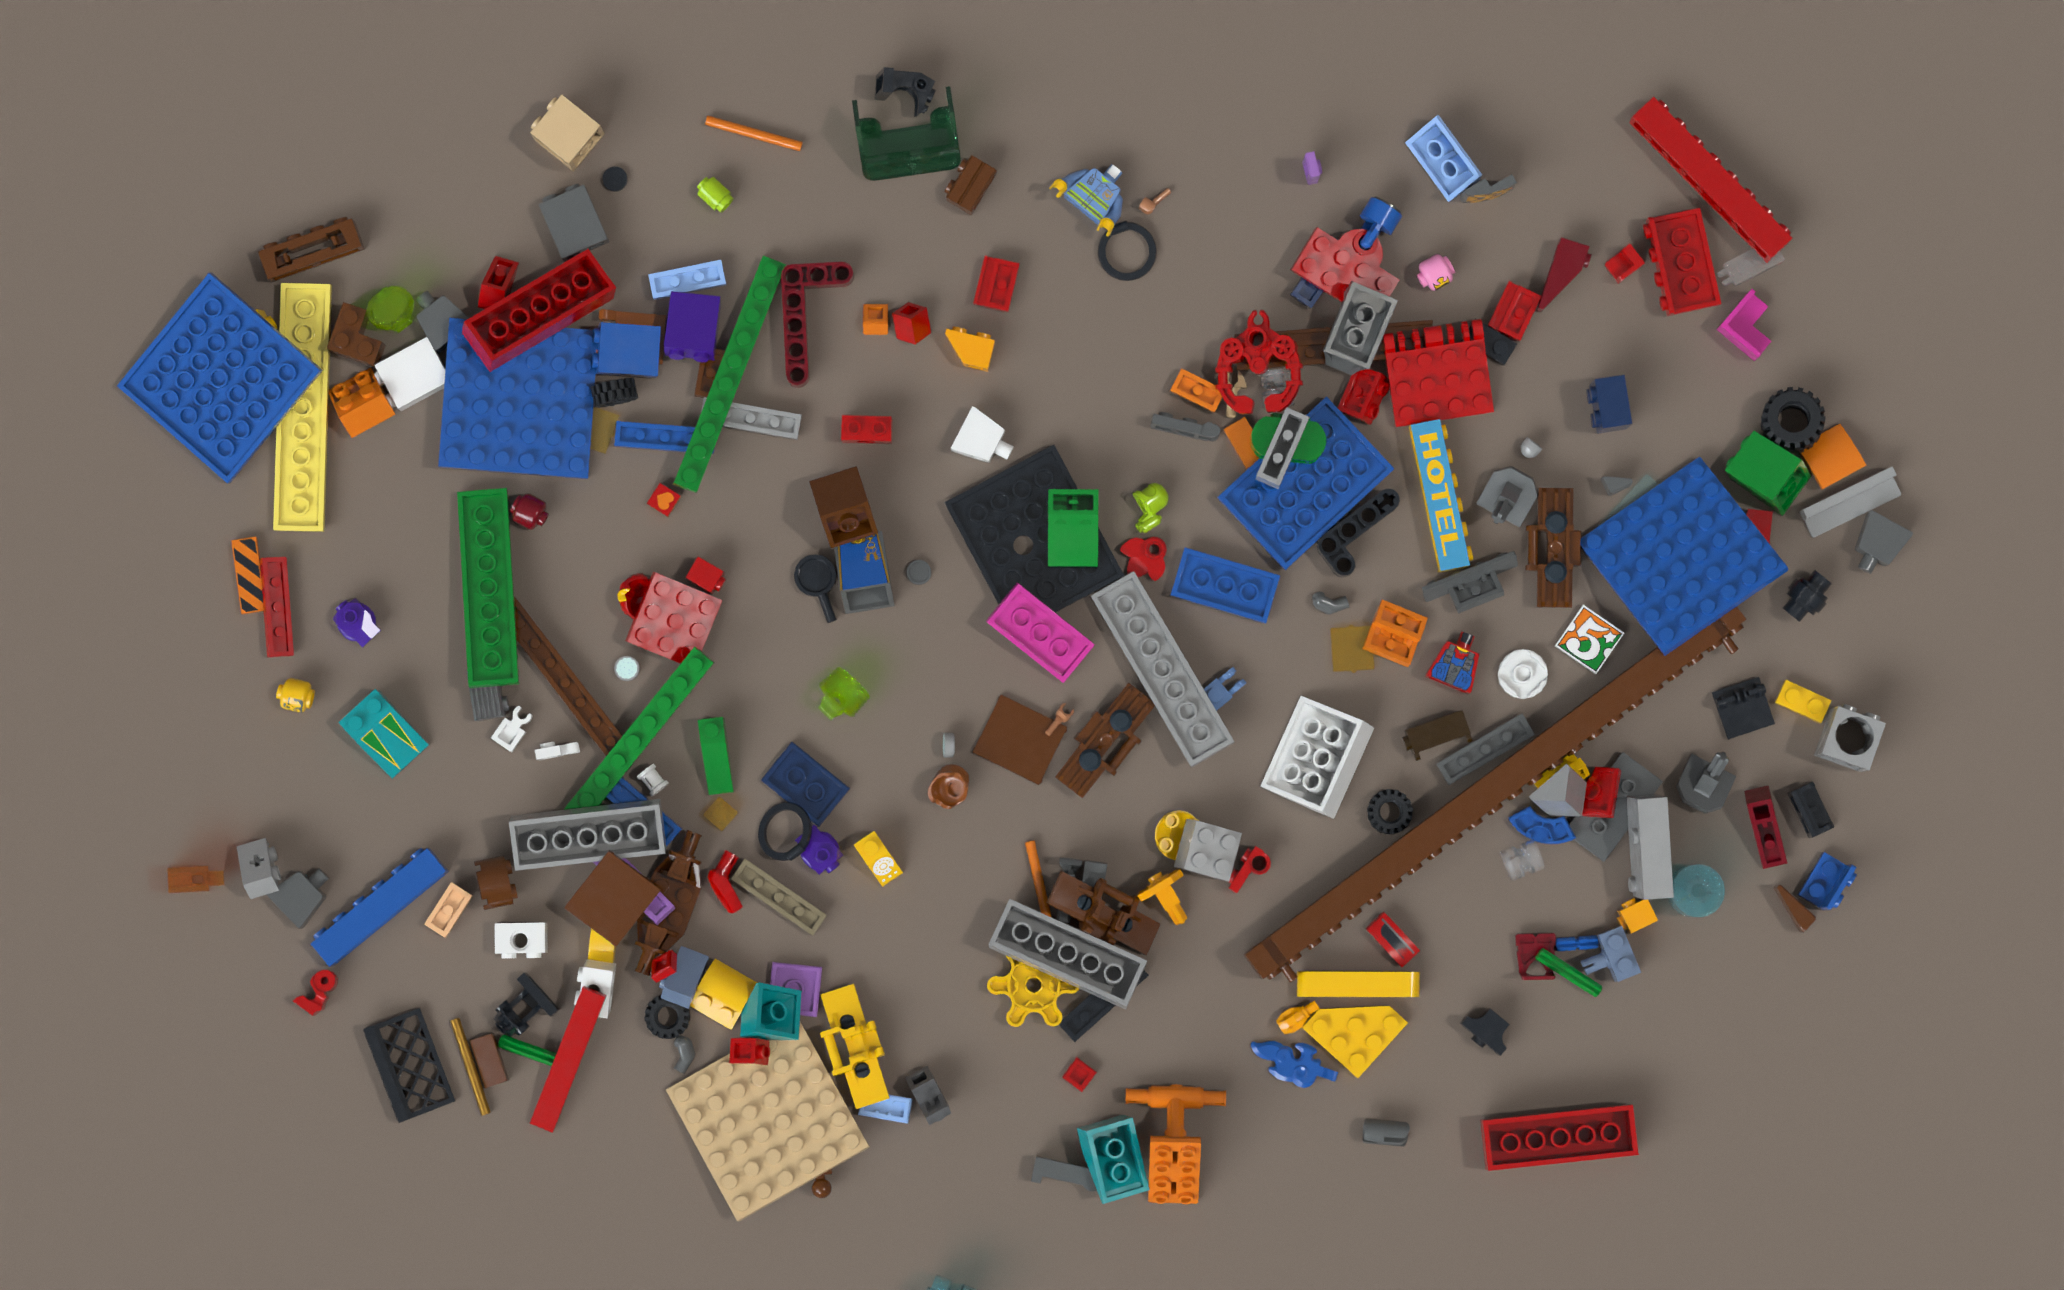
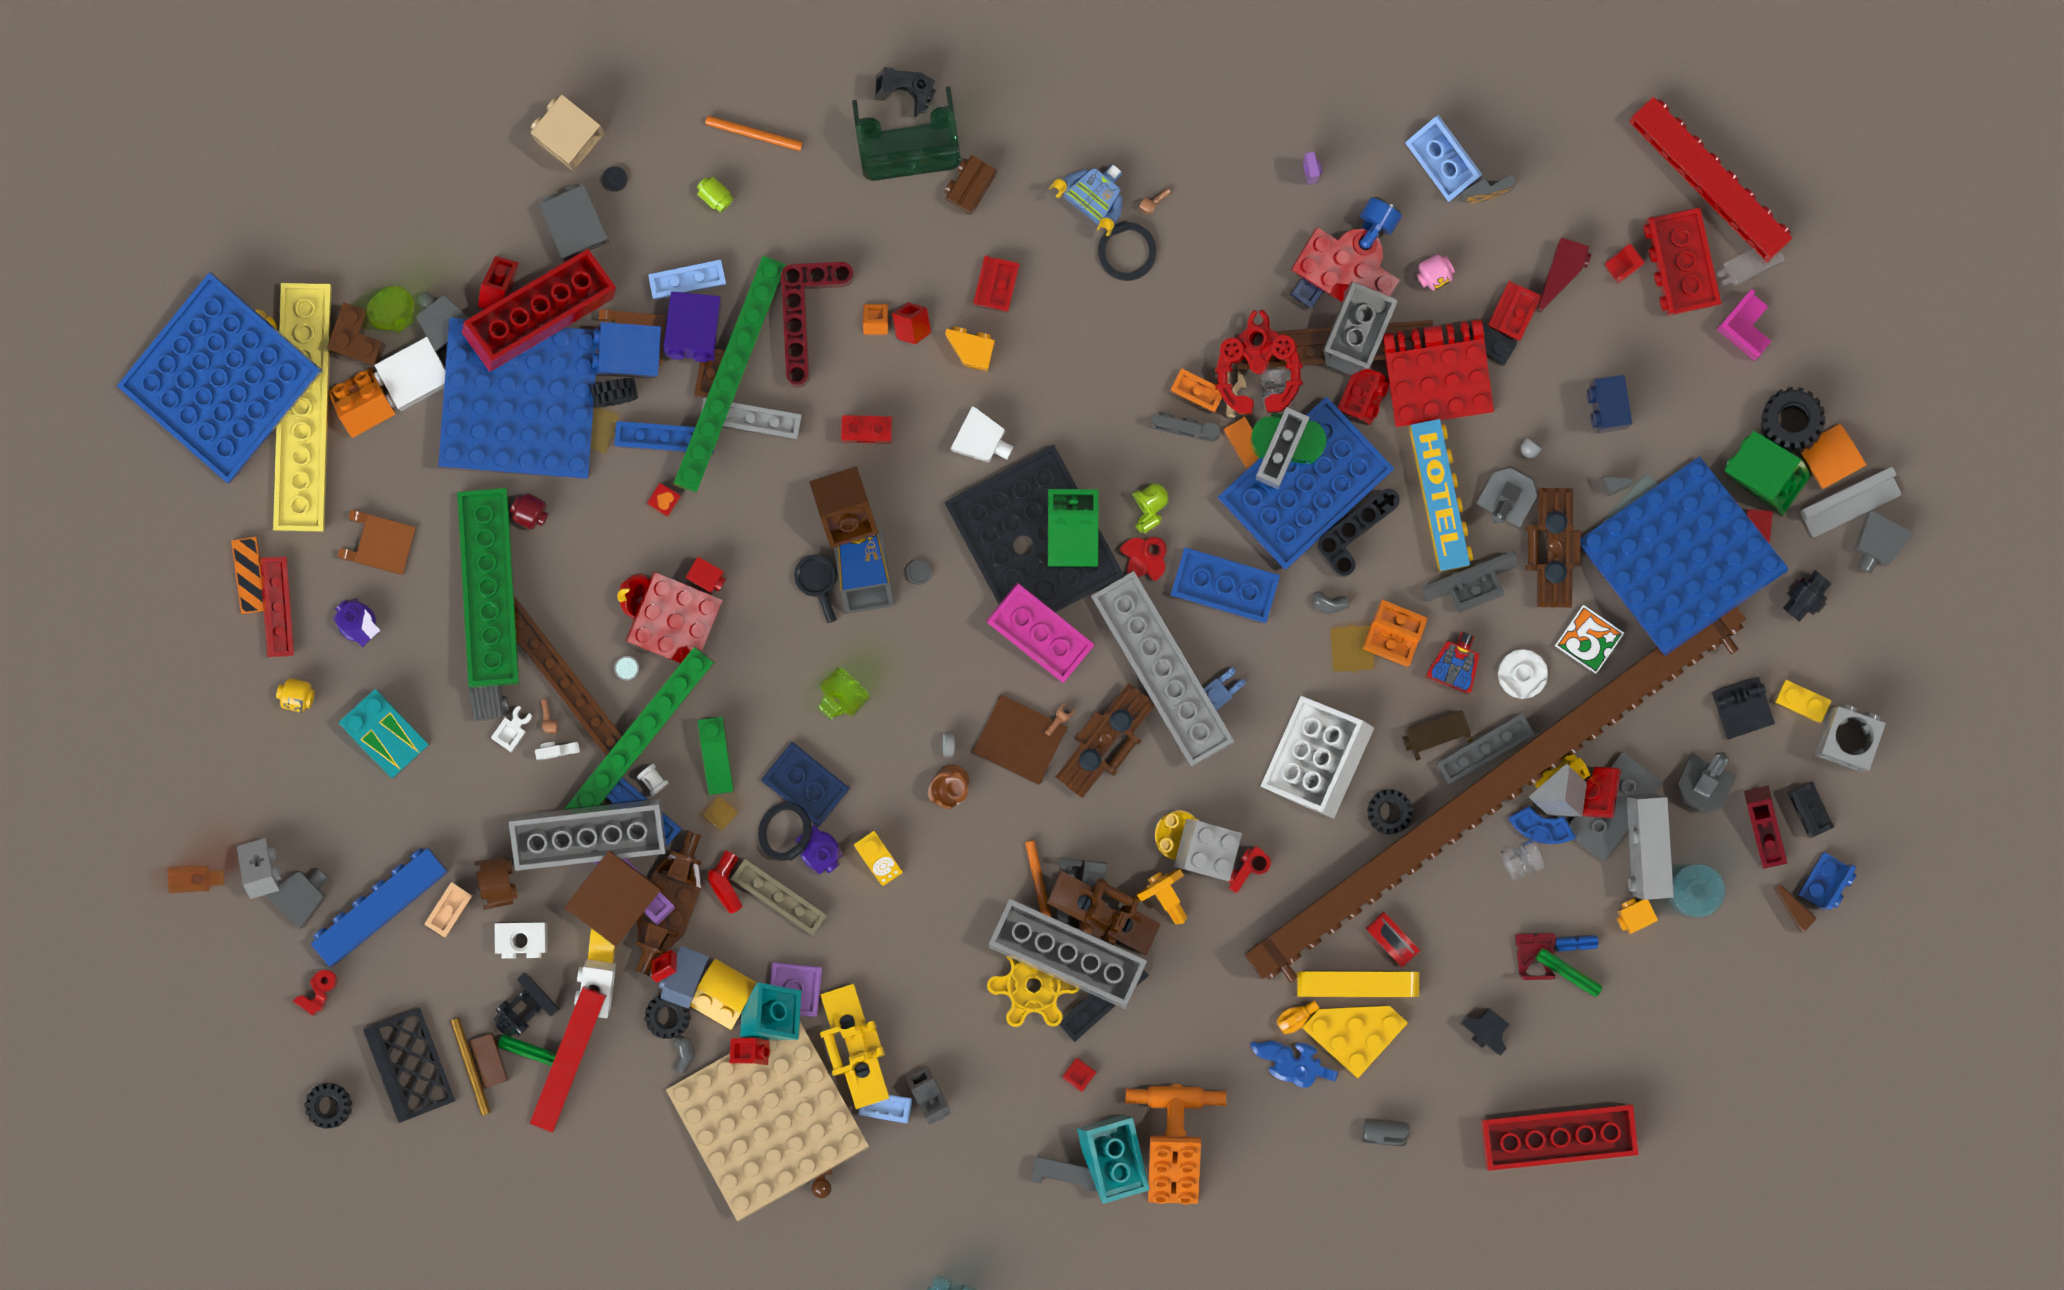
reddish brown brick [258,217,365,283] -> none
sand blue brick [1581,926,1641,982] -> none
none -> black tyre [304,1083,352,1129]
none -> dark orange flag [338,510,416,575]
none -> nougat hand [541,699,558,734]

